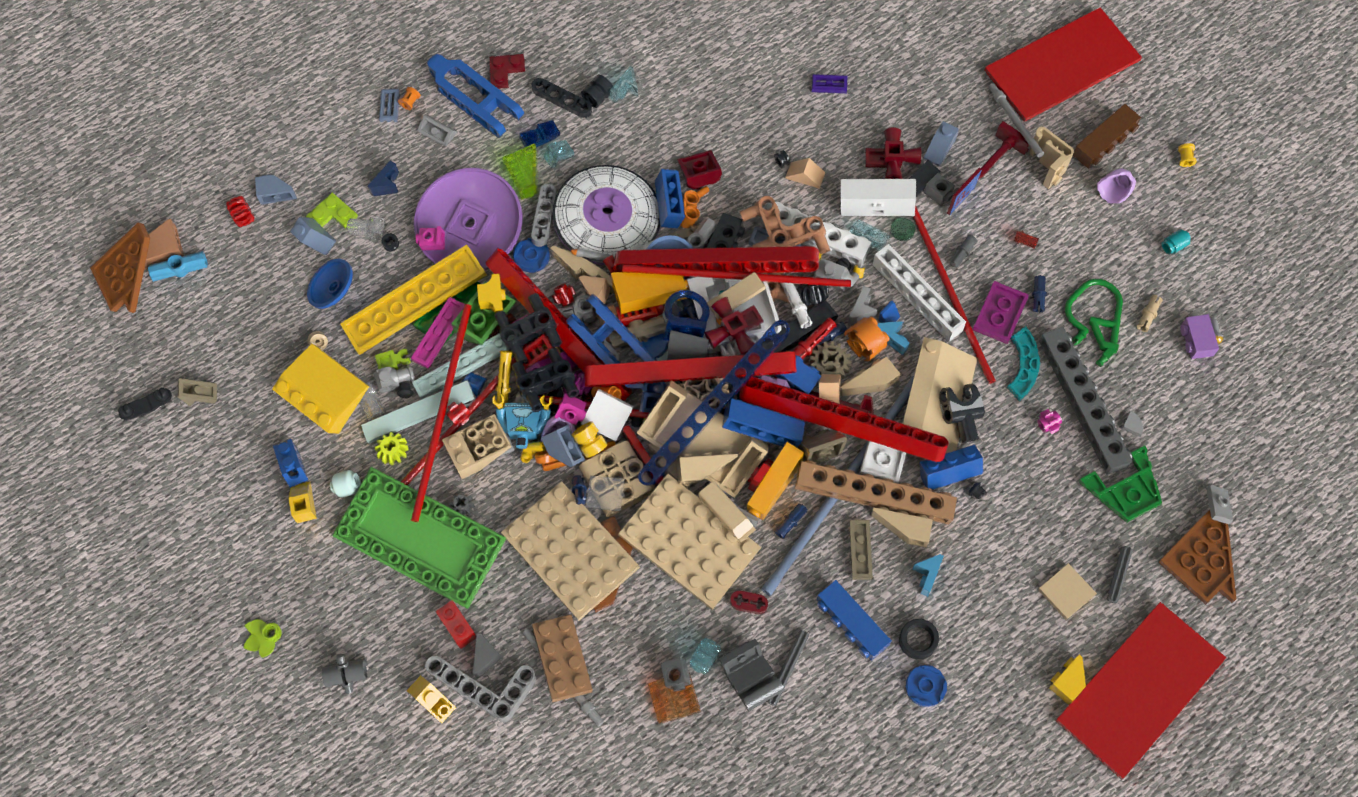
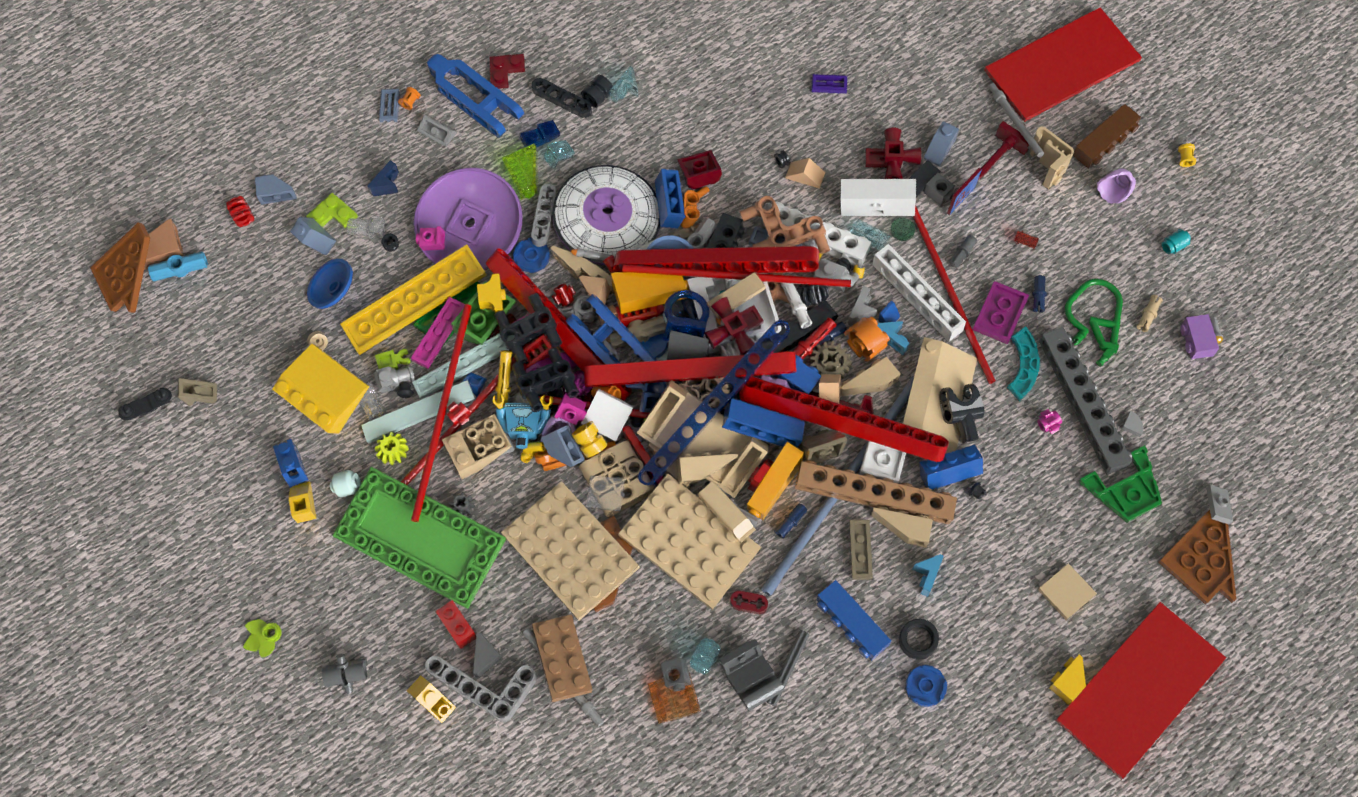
dark blue axle [571,475,587,505] -> none
dark grey axle [1107,546,1133,603] -> none

